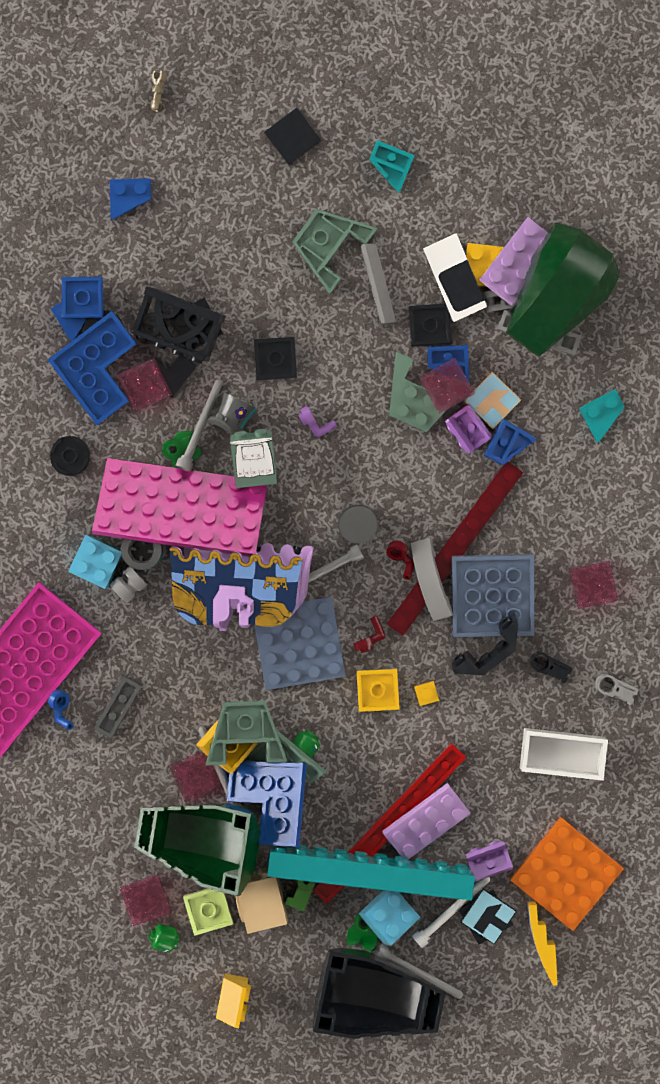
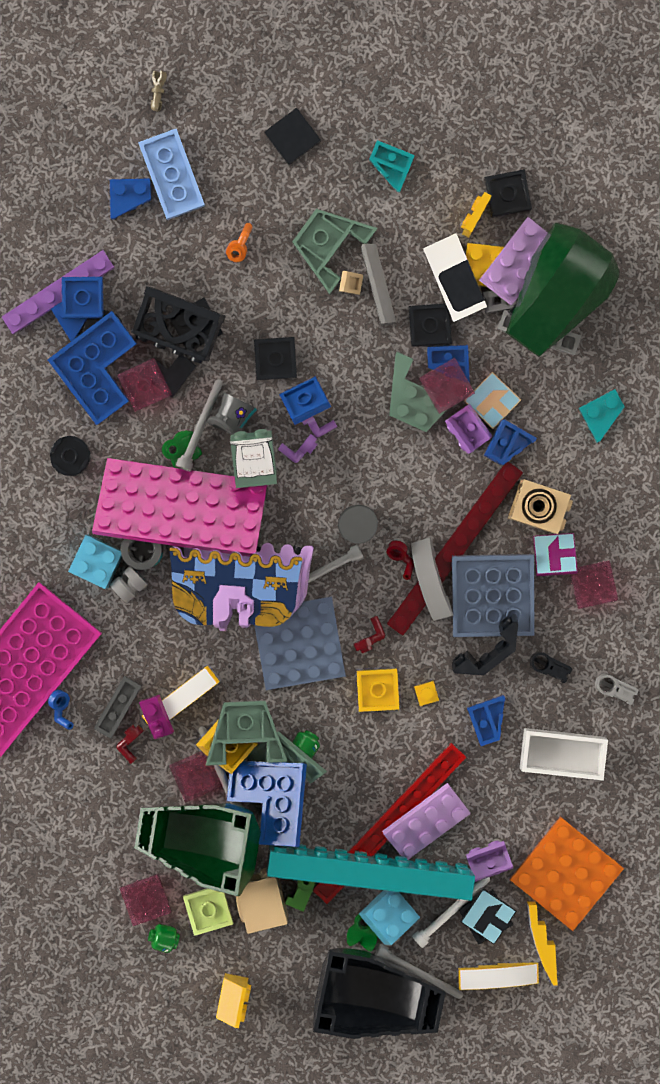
none -> medium lavender plate [2,250,115,335]
none -> dark red plate [116,725,144,764]
none -> light blue plate [138,129,205,220]
none -> magenta plate [139,695,174,740]
none -> white slope [142,665,220,724]
none -> orange plate [226,223,252,262]
none -> medium lavender plate [278,434,318,463]
none -> blue tile [279,376,331,425]
none -> tan plate [339,271,363,295]
none -> white slope [458,963,539,990]
none -> yellow plate [461,192,491,238]
none -> blue wing [467,695,505,746]
none -> black tile [484,169,532,218]
none -> tan brick [508,479,573,534]
none -> tile [533,533,578,577]

